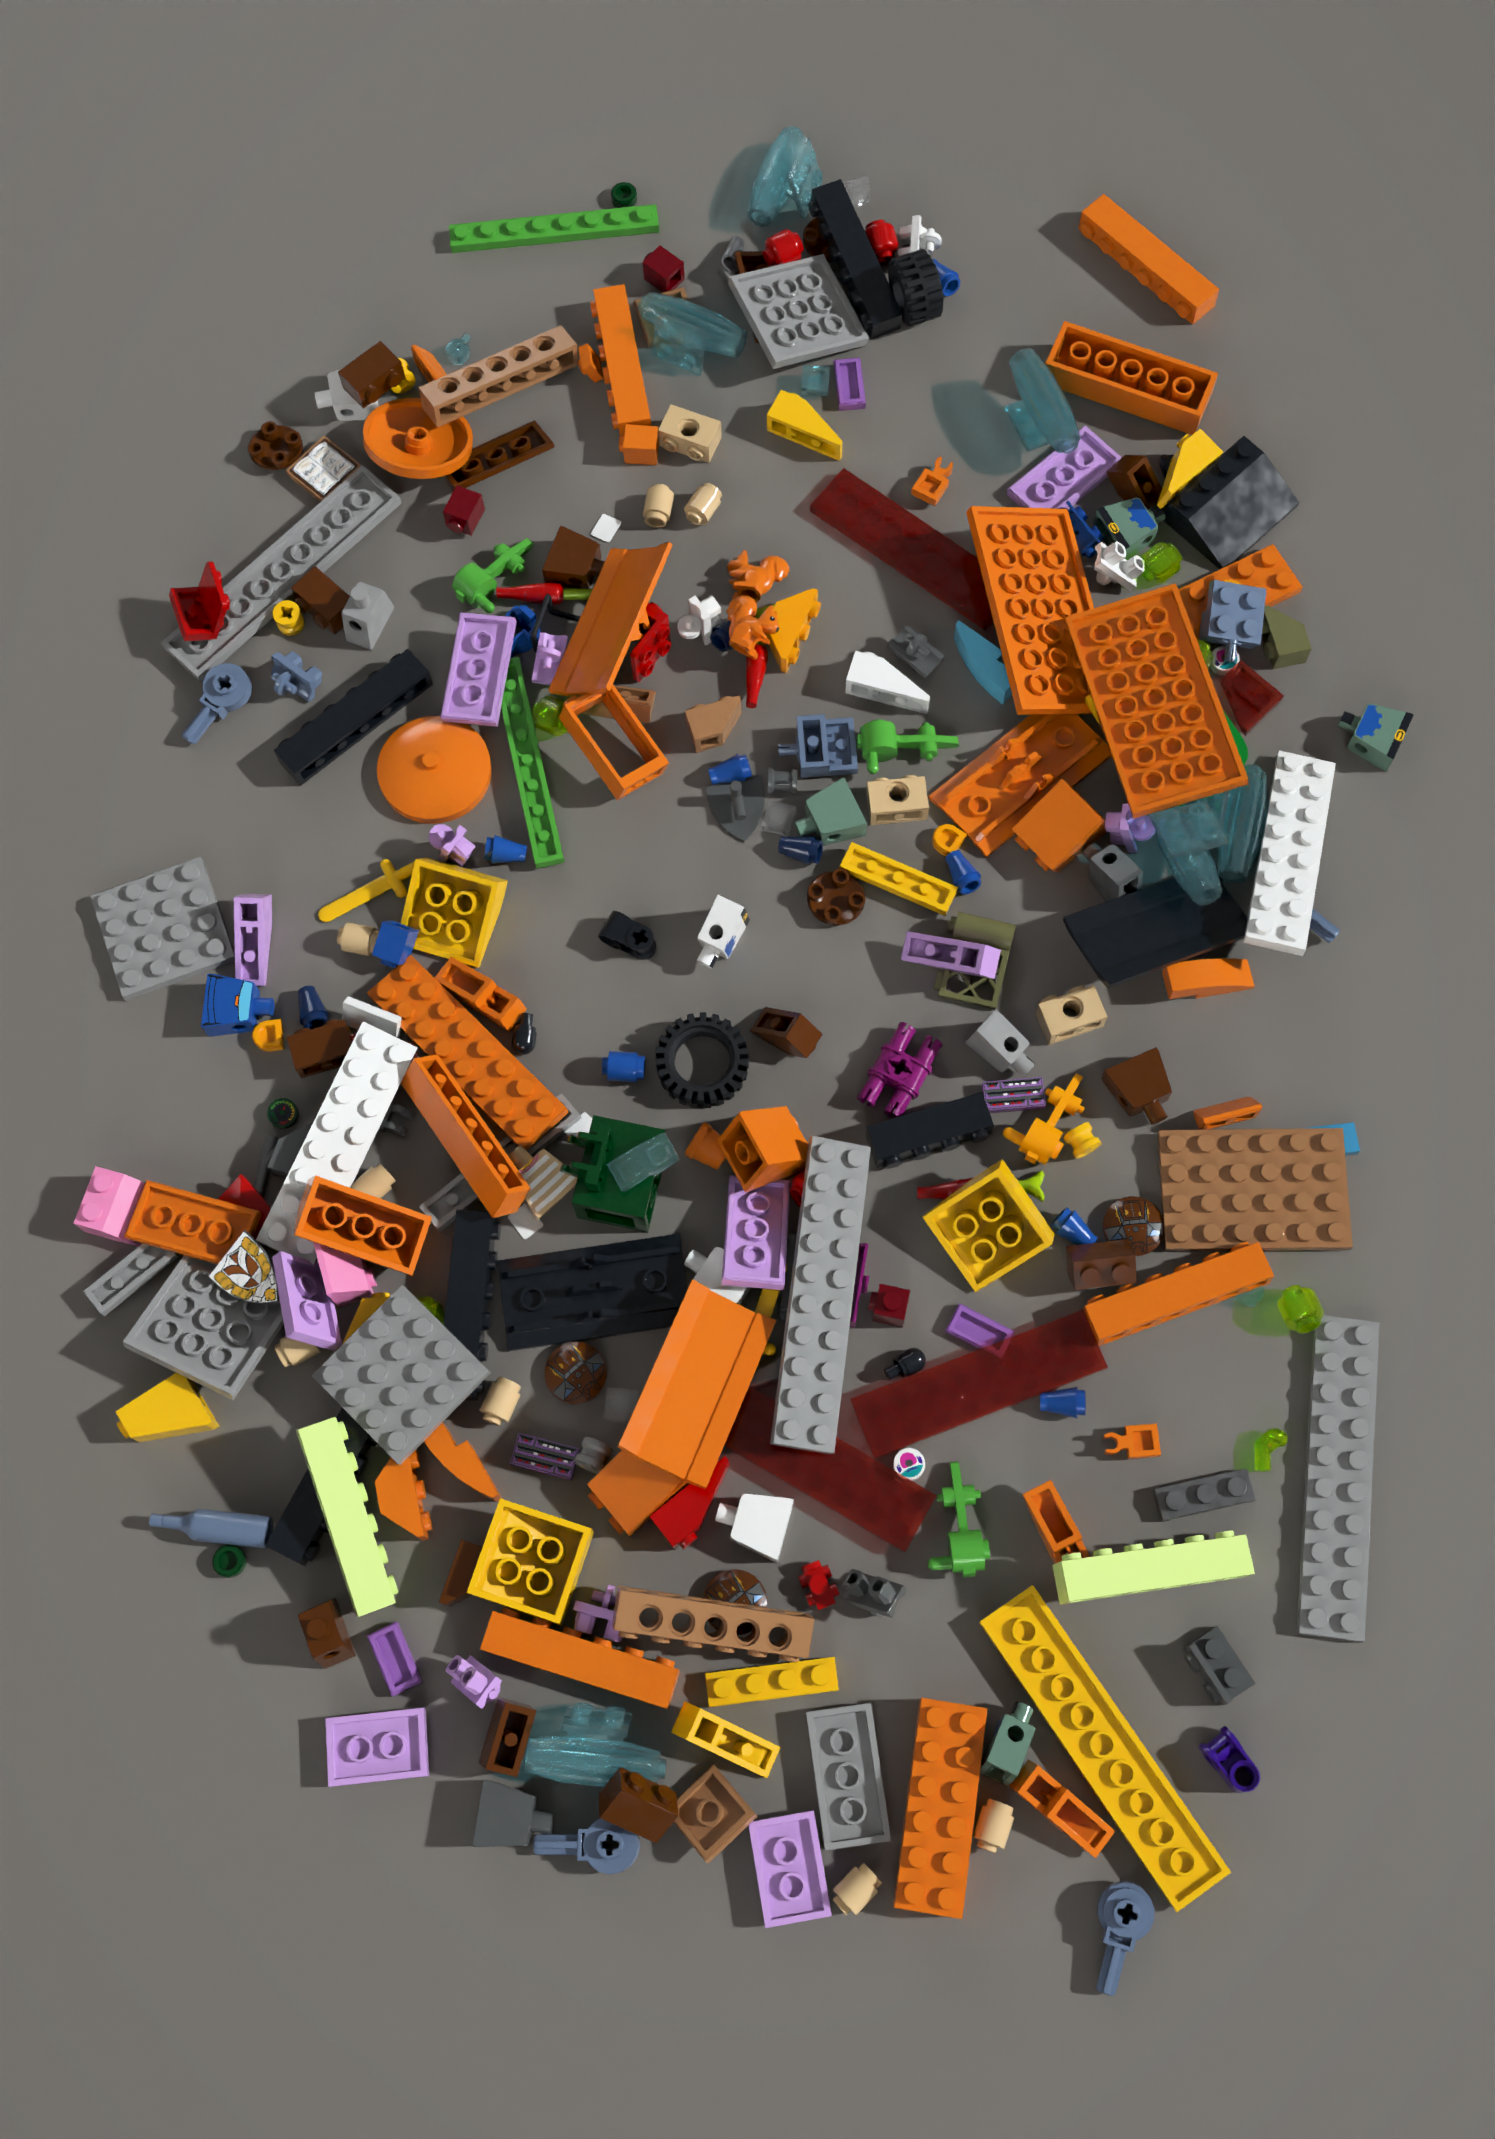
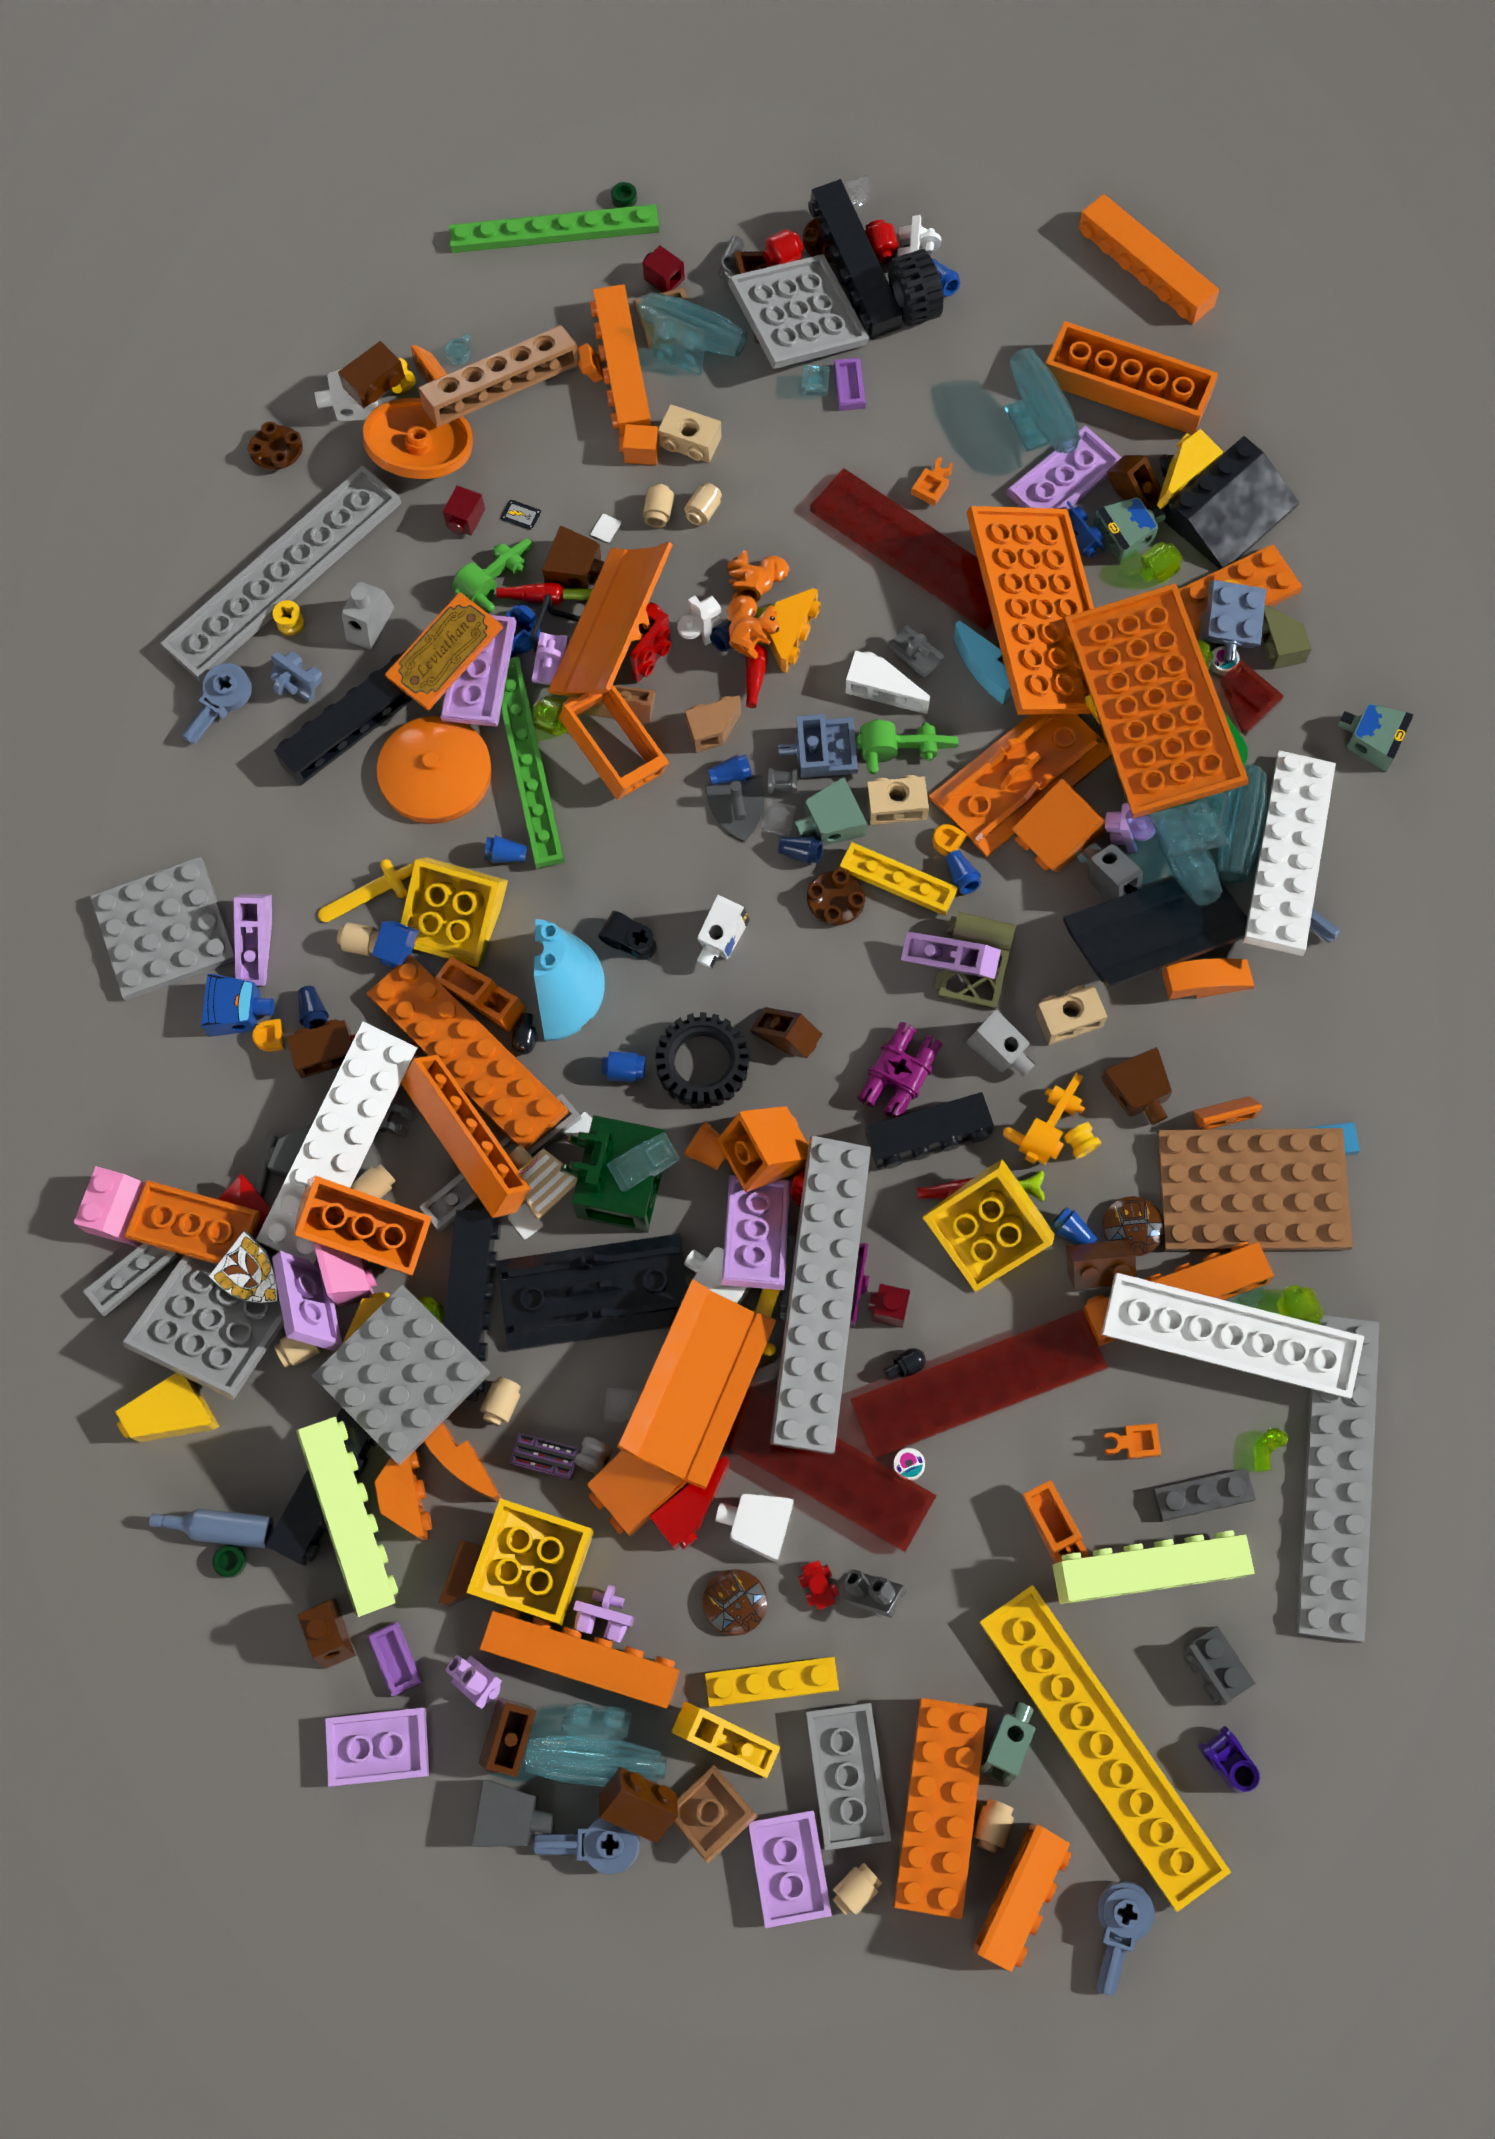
red bracket [169,561,230,641] -> none
tile [267,1098,299,1129] -> none
tile [286,436,362,502] -> none
reddish brown brick [291,566,350,635] -> none
white tile [342,996,402,1039] -> none
lavender hips [428,824,476,867] -> none
reddish brown slope [444,420,555,492] -> none
reddish brown dish [545,1342,608,1405] -> none
medium nougat brick [612,1585,814,1662] -> none
clear light blue plate [747,126,823,227] -> none
yellow slope [767,390,843,461] -> none
bright green piece [927,1461,990,1577] -> none
medium lavender tile [945,1303,1015,1360] -> none
tile [982,1077,1046,1113] -> none
orange slope [1009,1759,1115,1858] -> none
blue cone [1040,1387,1086,1418] -> none
white hips [1094,541,1145,591] -> none
none -> tile [385,592,503,711]
none -> sticker [501,500,541,530]
none -> medium azure cone [534,919,605,1042]
none -> orange slope [972,1823,1072,1972]
none -> white plate [1101,1273,1364,1399]

